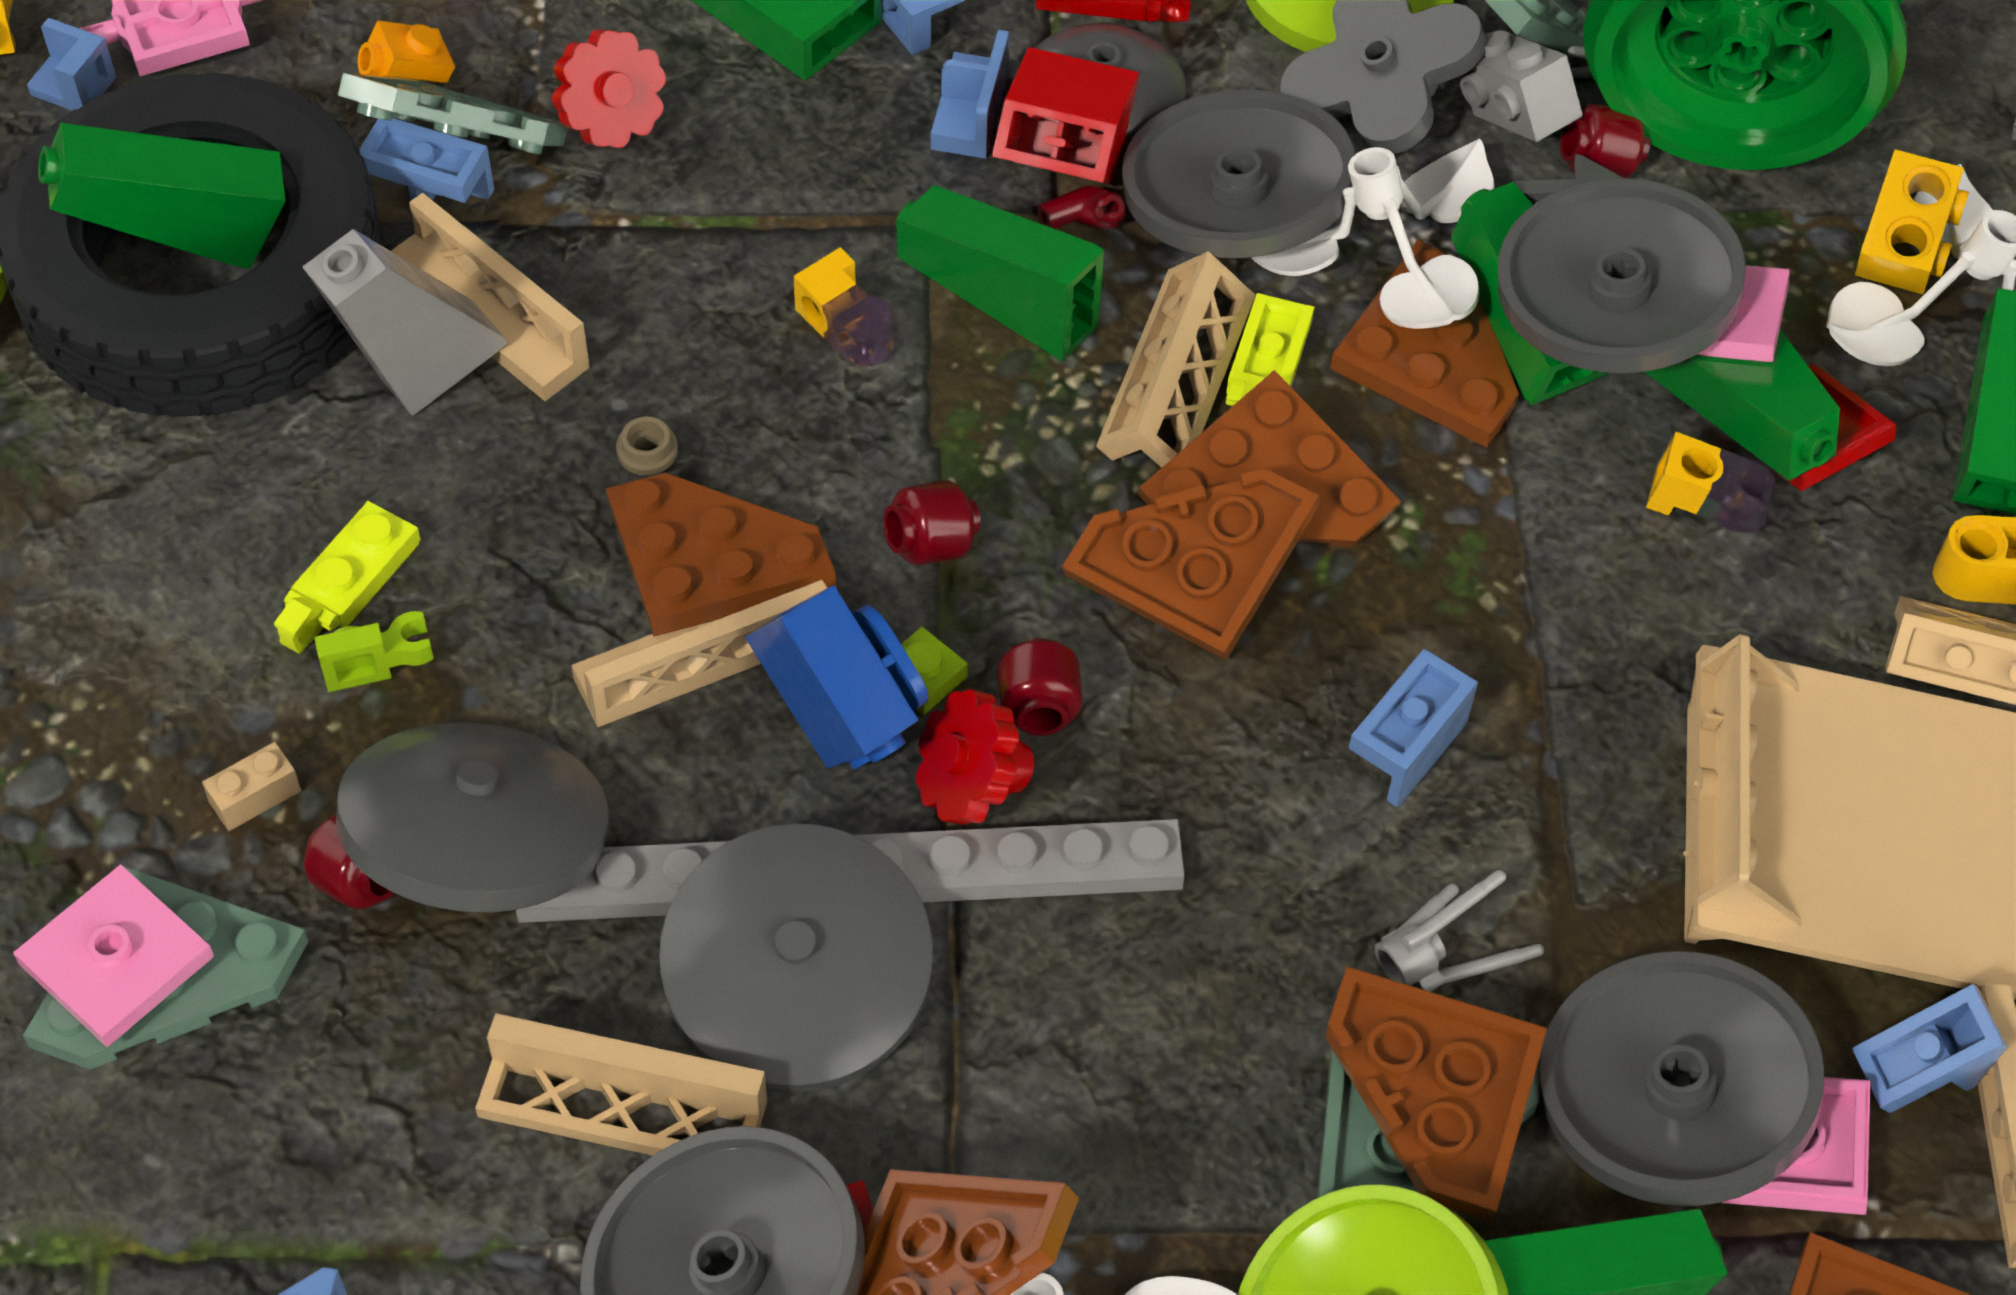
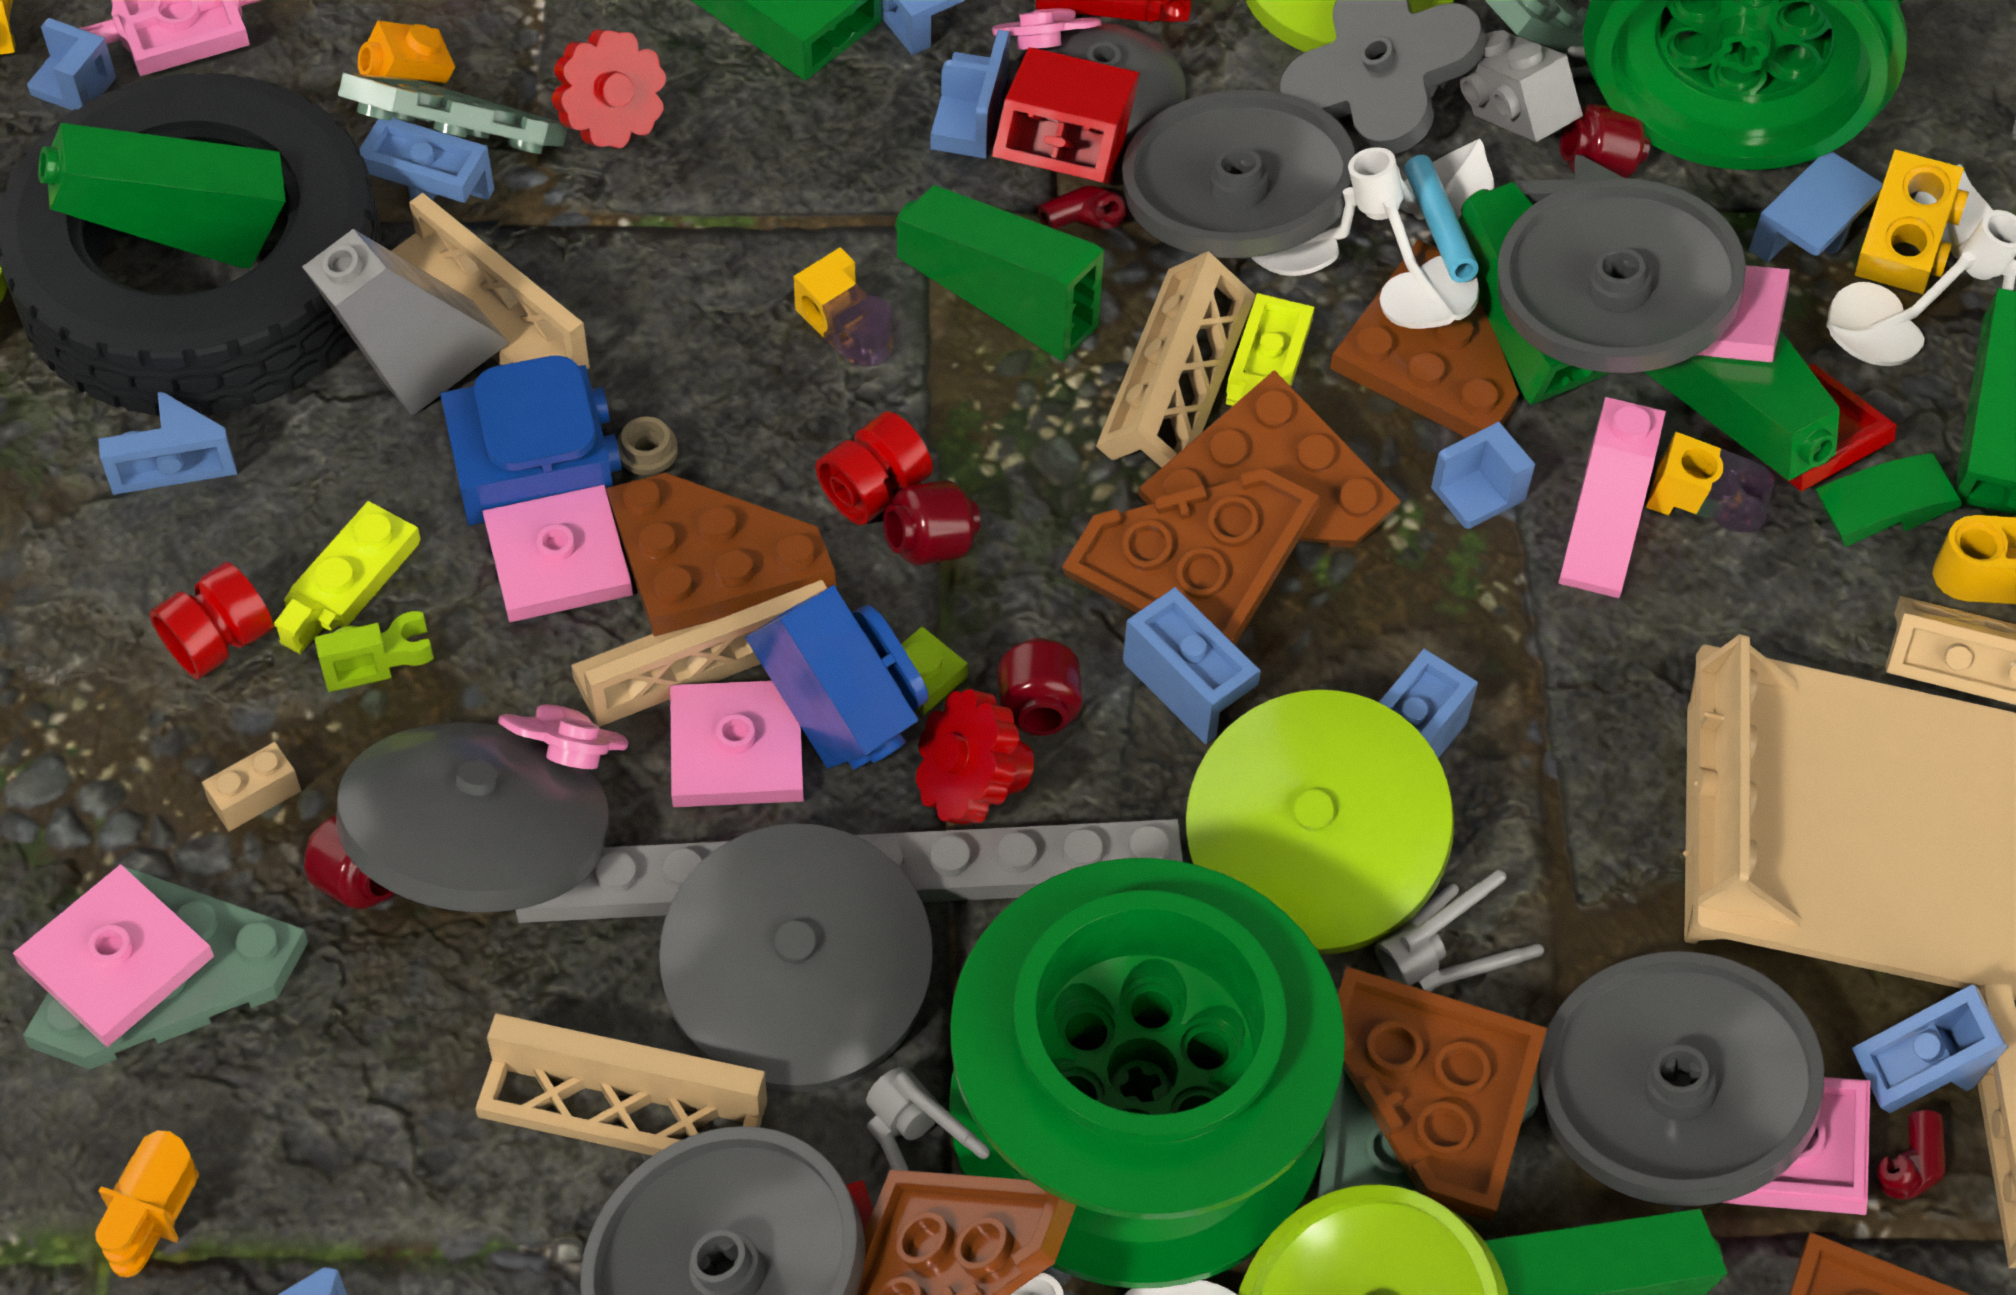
none -> light orange arm [95,1130,199,1278]
none -> medium blue slope [98,392,237,495]
none -> red wheel [149,561,274,680]
none -> blue brick [440,355,622,526]
none -> bright pink plate [482,485,633,623]
none -> bright pink plate [498,704,629,769]
none -> bright pink plate [670,681,804,807]
none -> red wheel [815,411,933,525]
none -> light grey plant [866,1066,990,1171]
none -> green wheel [949,858,1345,1289]
none -> bright pink plate [992,8,1102,50]
none -> medium blue panel [1123,587,1261,744]
none -> lime dish [1186,690,1454,955]
none -> medium azure piece [1404,155,1479,283]
none -> medium blue panel [1431,422,1535,529]
none -> bright pink slope [1558,397,1666,598]
none -> medium blue panel [1749,152,1883,263]
none -> green slope [1816,453,1962,548]
none -> dark red arm [1877,1110,1946,1200]

